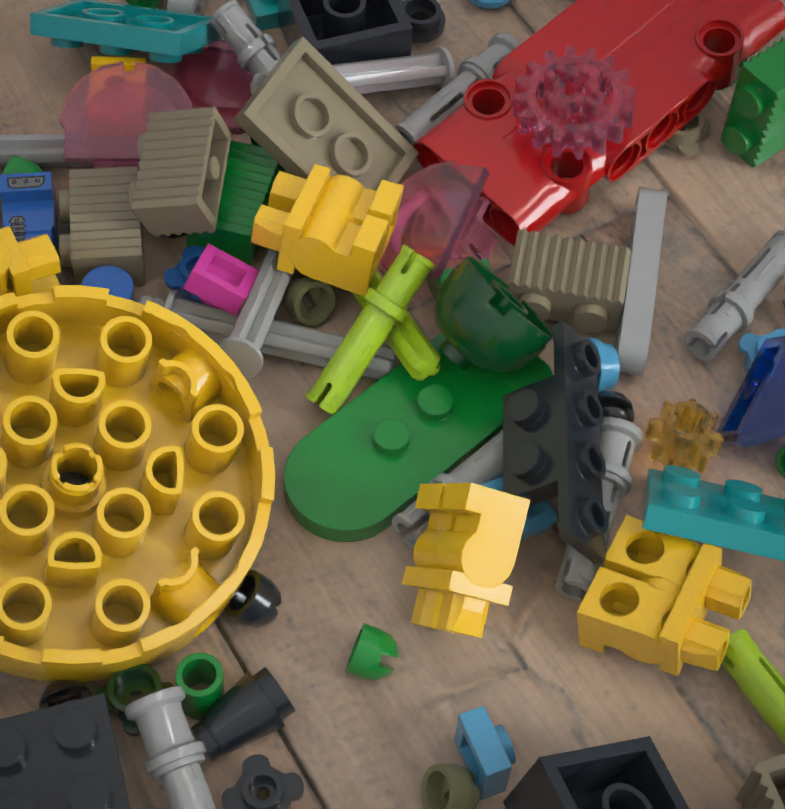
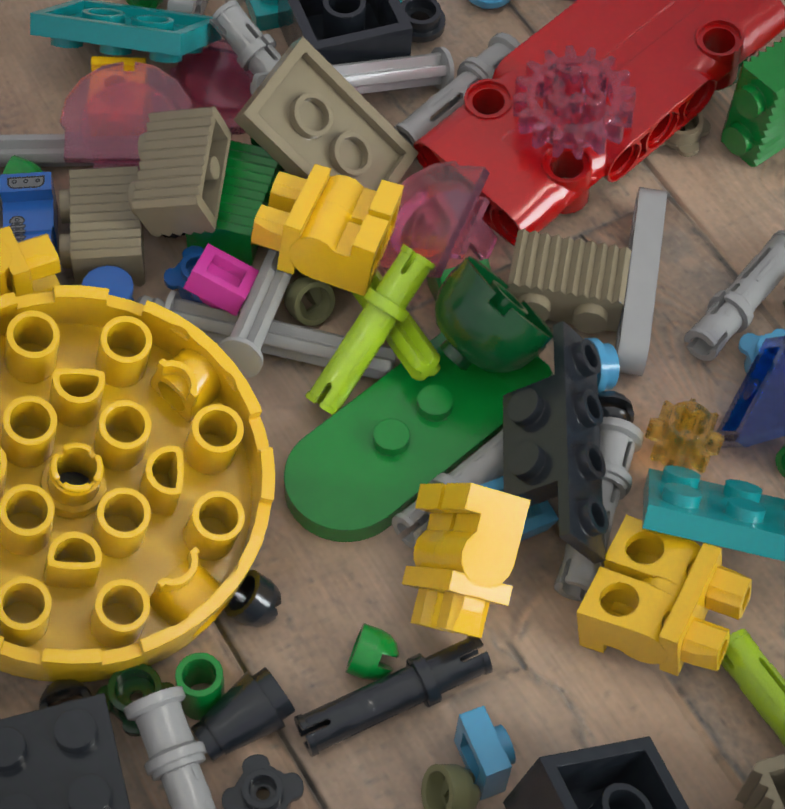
none -> black pin [294,636,493,757]

